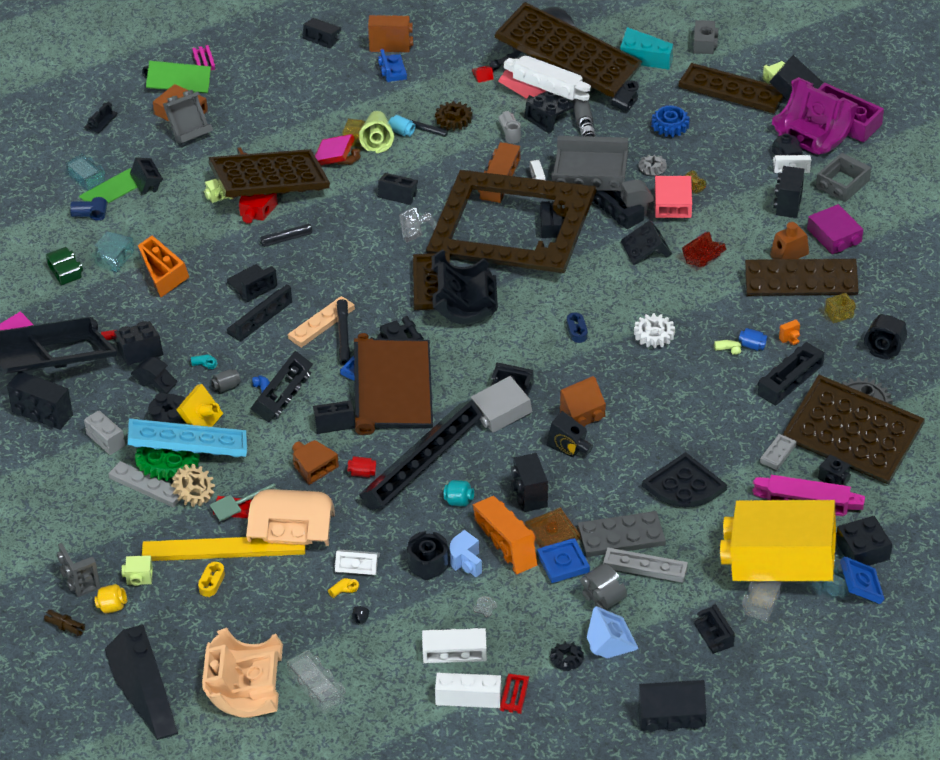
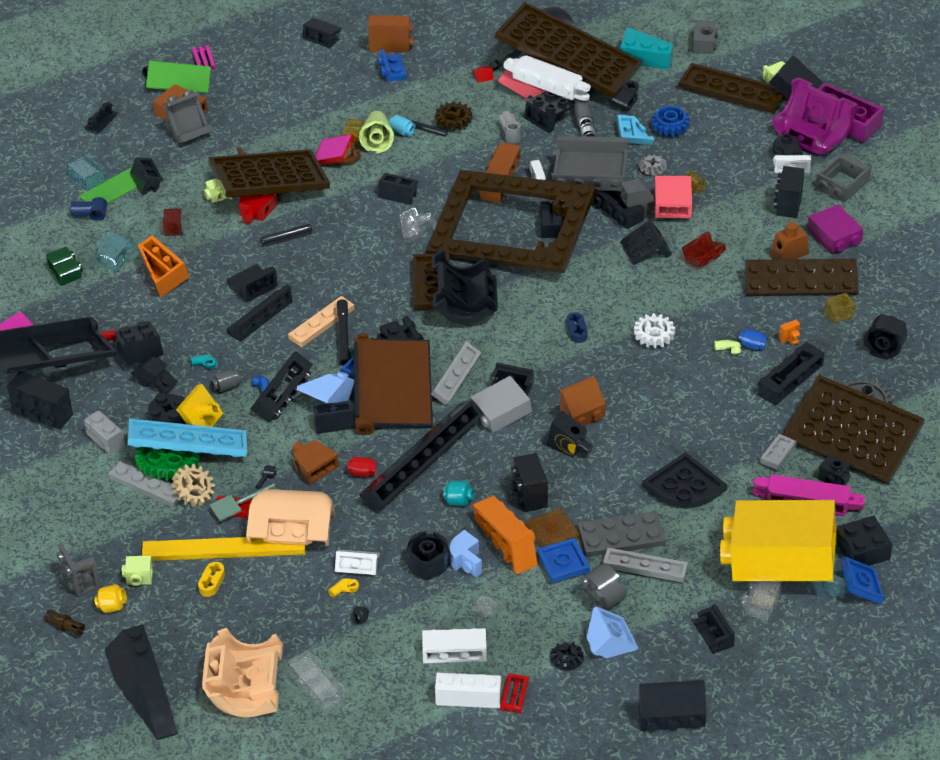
none -> clear red brick [163,208,183,236]
none -> black hand [255,465,277,489]
none -> light blue slope [297,371,355,403]
none -> light grey plate [431,341,481,405]
none -> medium azure wing [616,115,654,145]

